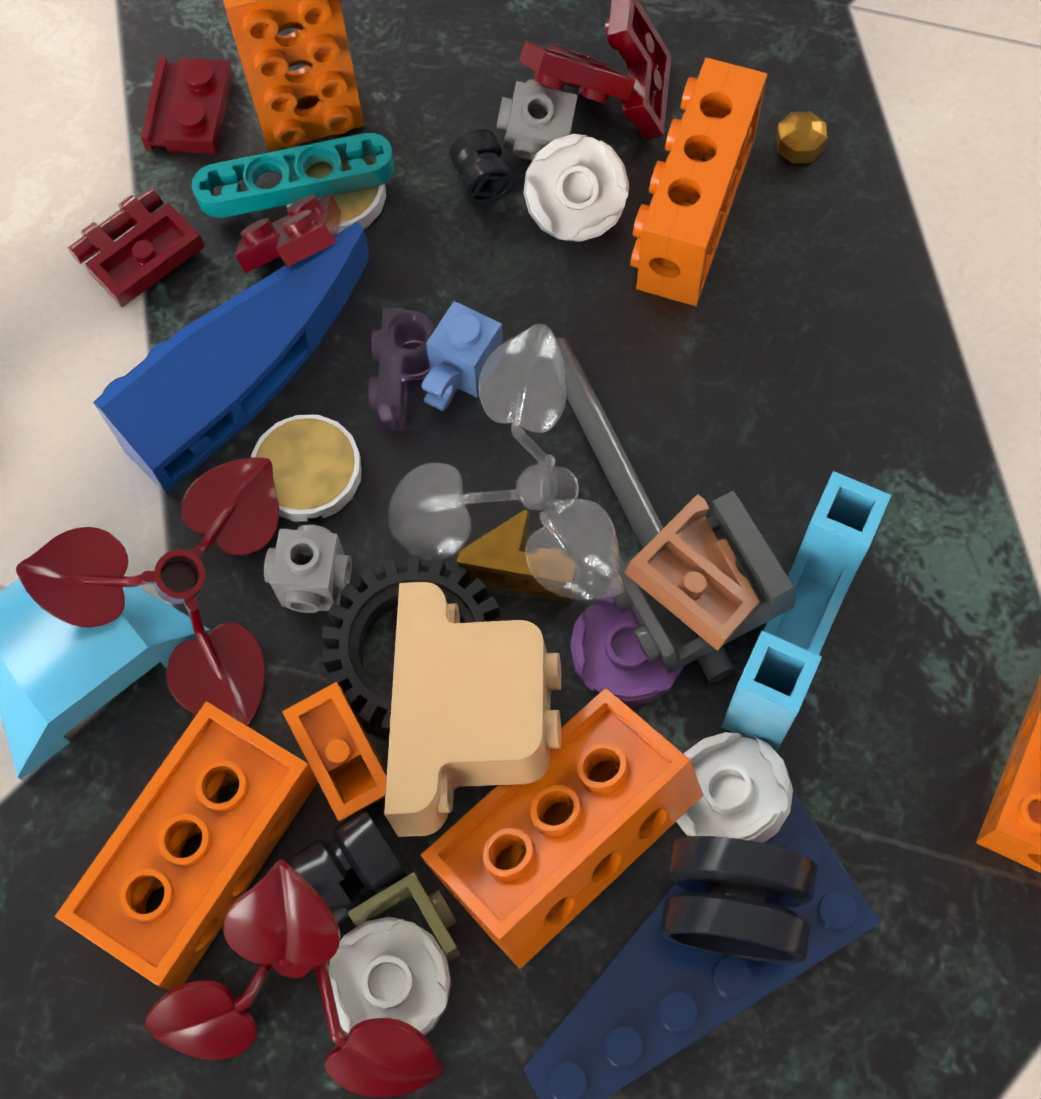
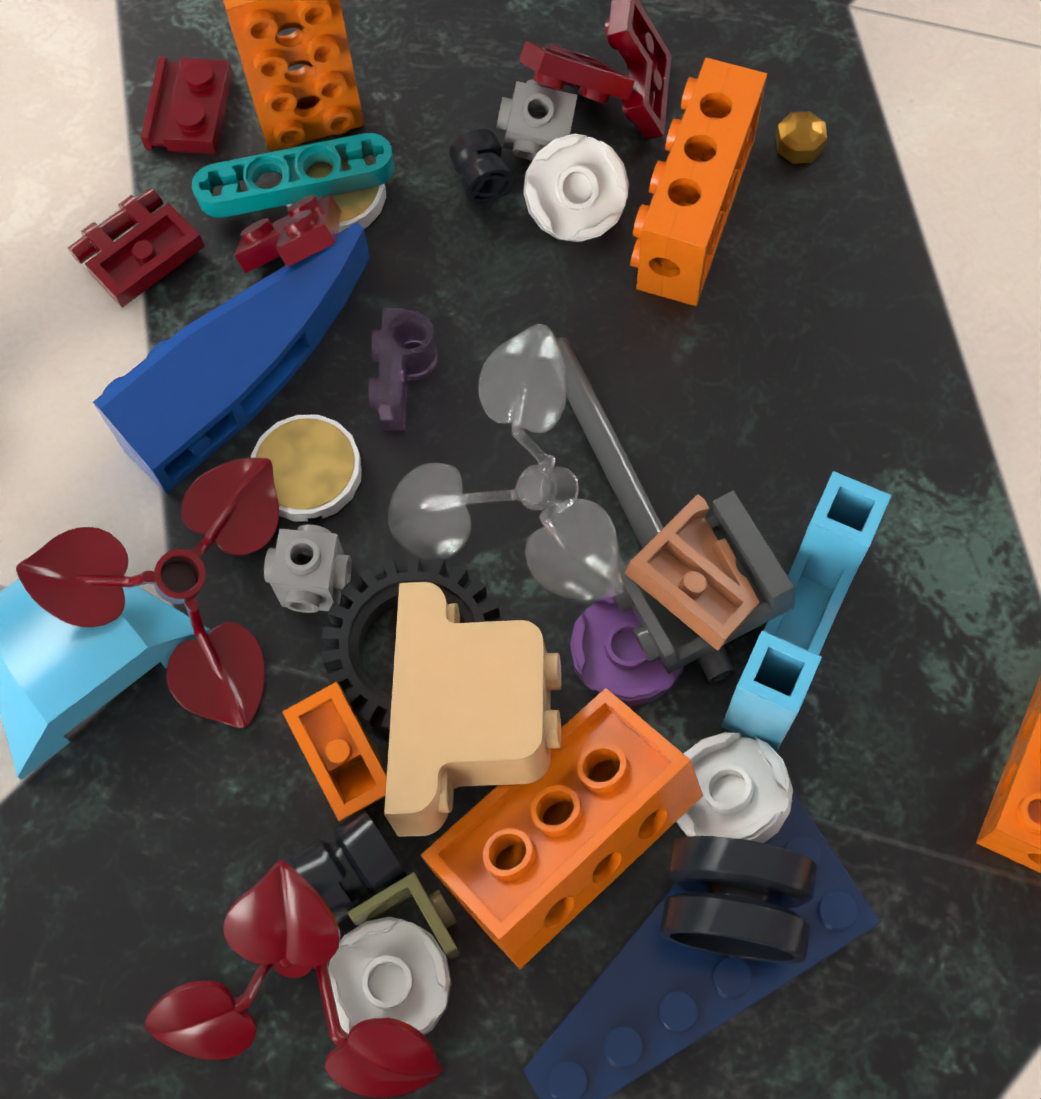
orange brick [55,701,318,991] -> none
medium blue brick [421,301,504,411] -> none
pearl gold slope [457,510,577,603] -> none

